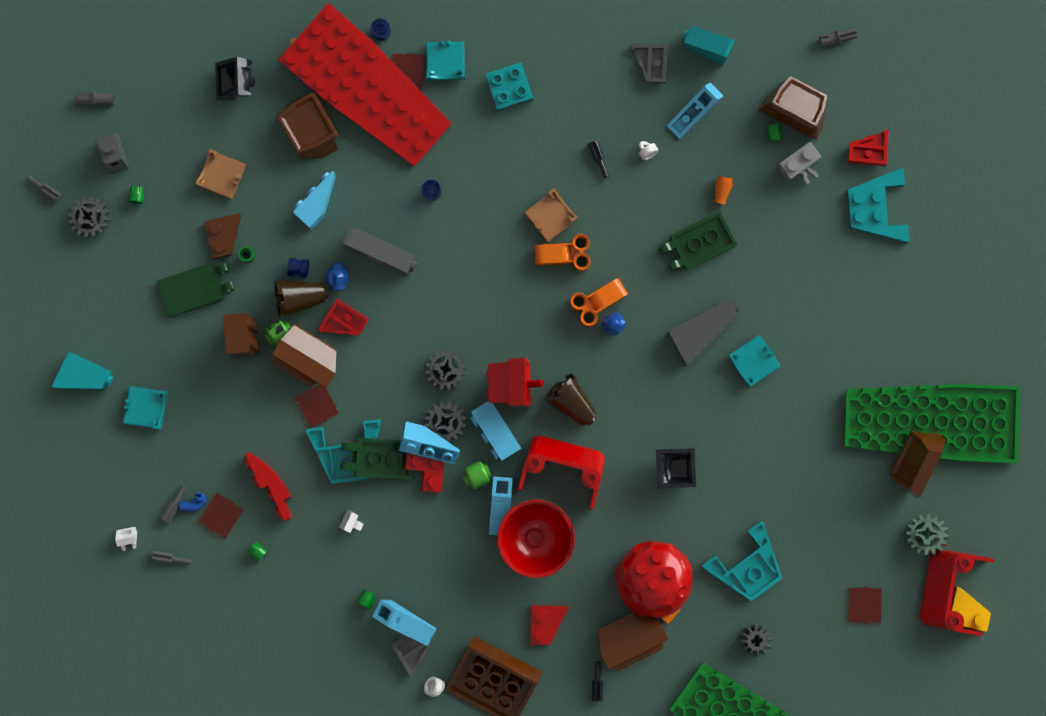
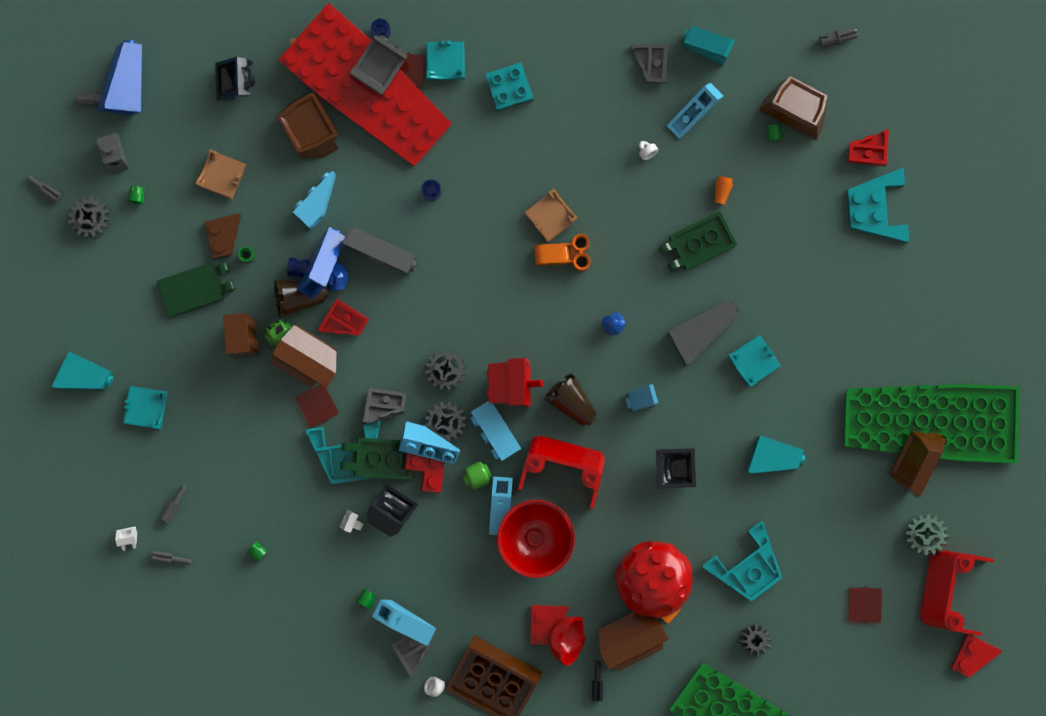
blue arm [180,492,206,512] -> none
clear red piece [199,493,244,538] -> none
red slope [244,452,293,521] -> none
orange piece [570,278,628,328] -> none
black axle [587,140,609,178] -> none
light grey brick [777,142,821,185] -> none
yellow wing [951,586,991,632] -> none
none -> slope [98,40,142,115]
none -> slope [297,227,346,299]
none -> dark grey panel [350,35,407,96]
none -> dark grey wing [363,388,407,425]
none -> black brick [367,484,418,537]
none -> red cylinder [548,616,586,666]
none -> medium azure slope [625,384,658,412]
none -> teal slope [746,436,805,474]
none -> red wing [951,634,1002,677]

